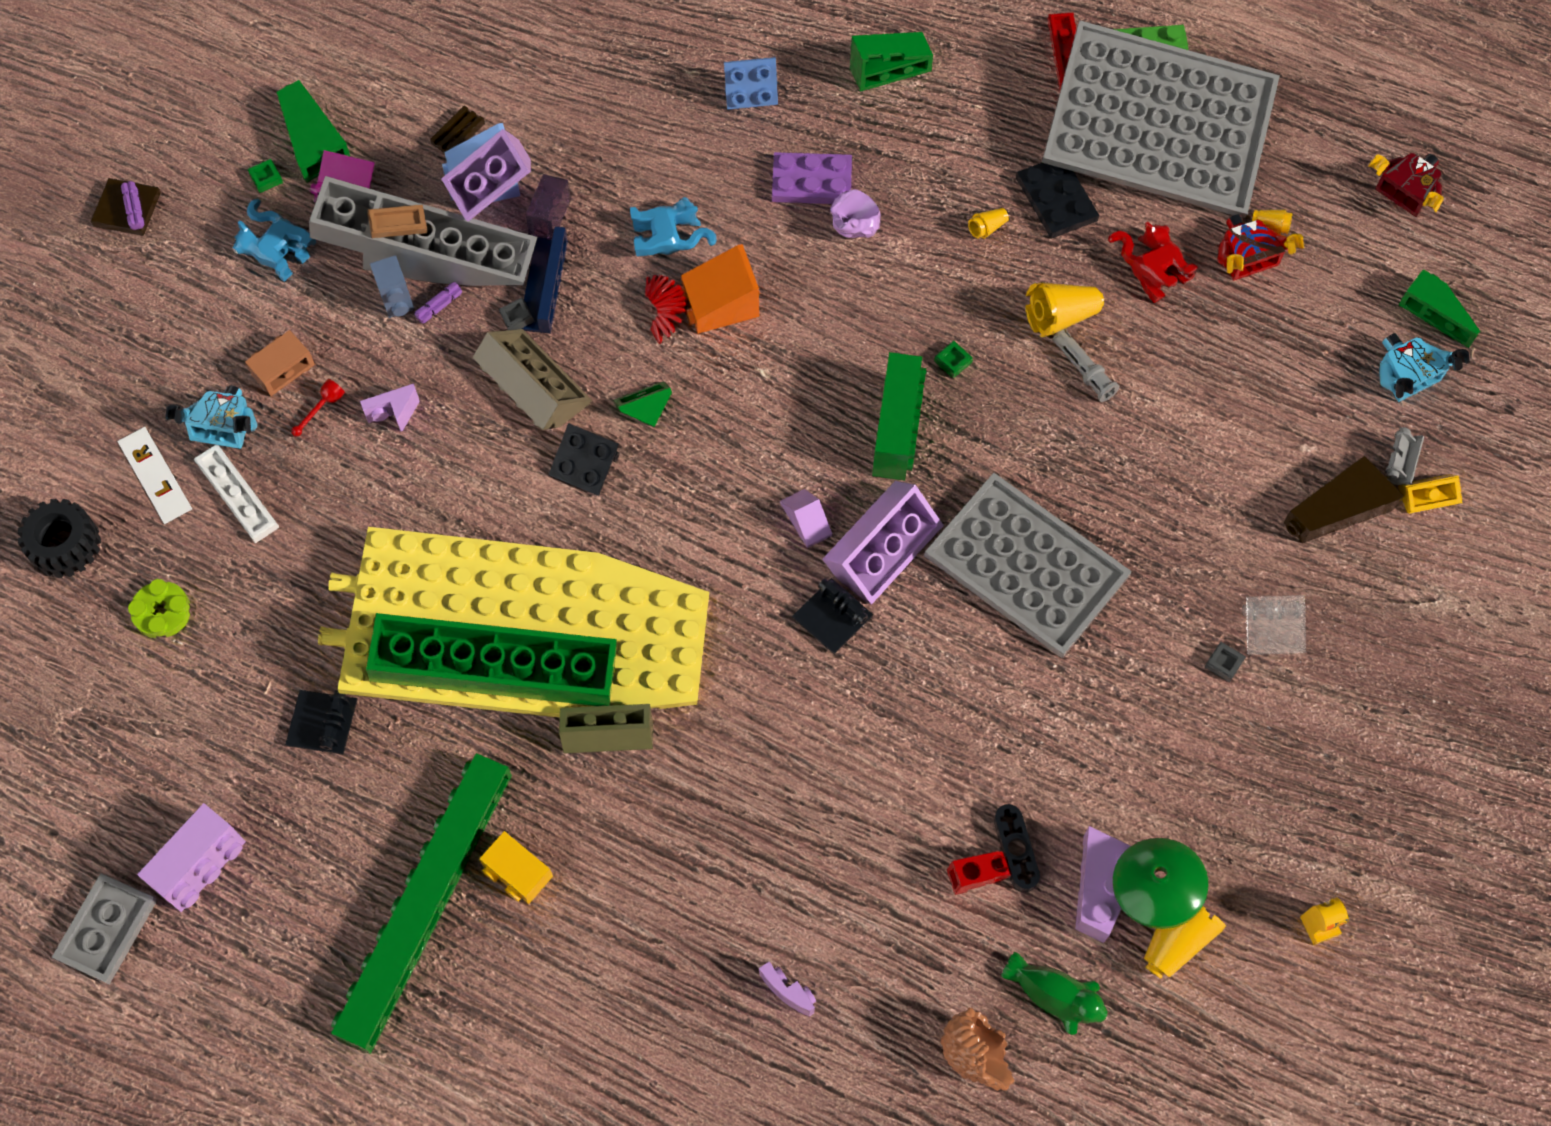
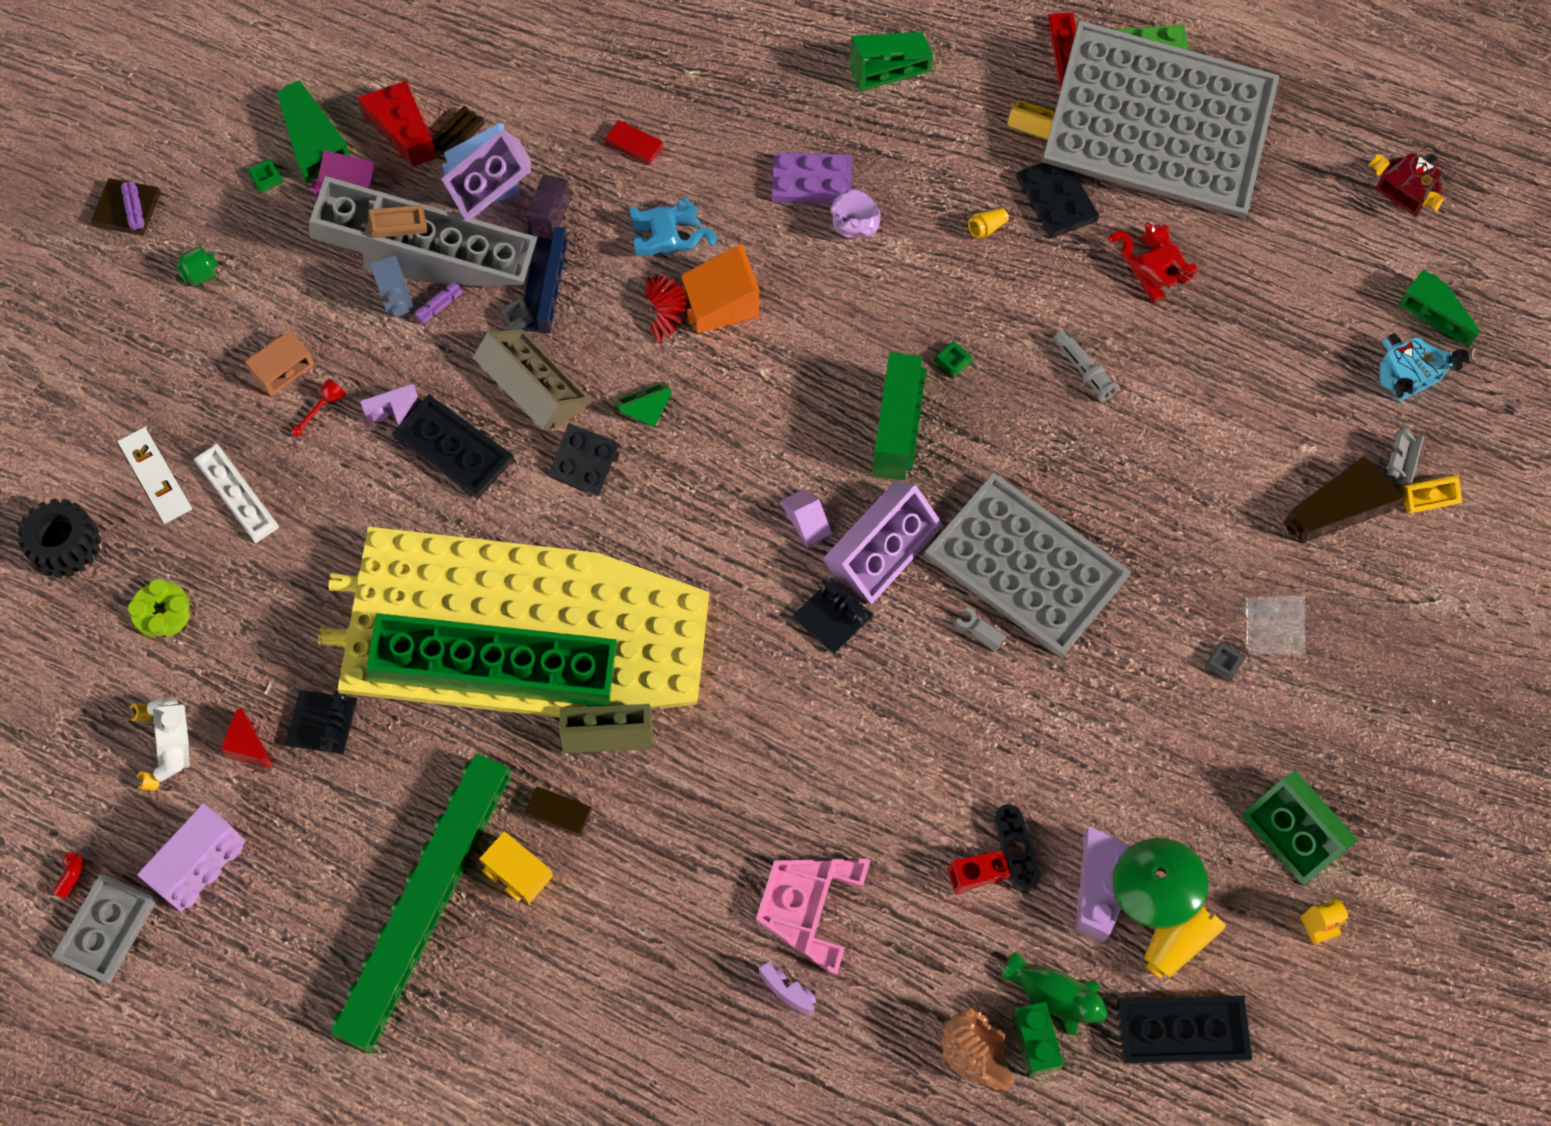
medium azure torso [165,385,257,449] -> none
dark azure animal [232,199,316,282] -> none
medium blue hinge [724,57,778,110] -> none
yellow cone [1025,282,1104,337] -> none
torso [1217,214,1304,281] -> none
yellow cone [1252,209,1293,234] -> none
none -> red arm [52,852,85,898]
none -> white torso [130,697,190,791]
none -> green head [175,247,219,286]
none -> red slope [221,707,274,768]
none -> red wedge [357,81,437,167]
none -> black plate [392,394,514,500]
none -> dark brown tile [524,786,592,837]
none -> red tile [605,120,663,165]
none -> bright pink wing [756,859,870,977]
none -> light grey bar [955,607,1007,652]
none -> yellow slope [1007,99,1055,139]
none -> green brick [1011,1002,1064,1078]
none -> black plate [1117,996,1252,1065]
none -> green slope [1242,771,1358,886]

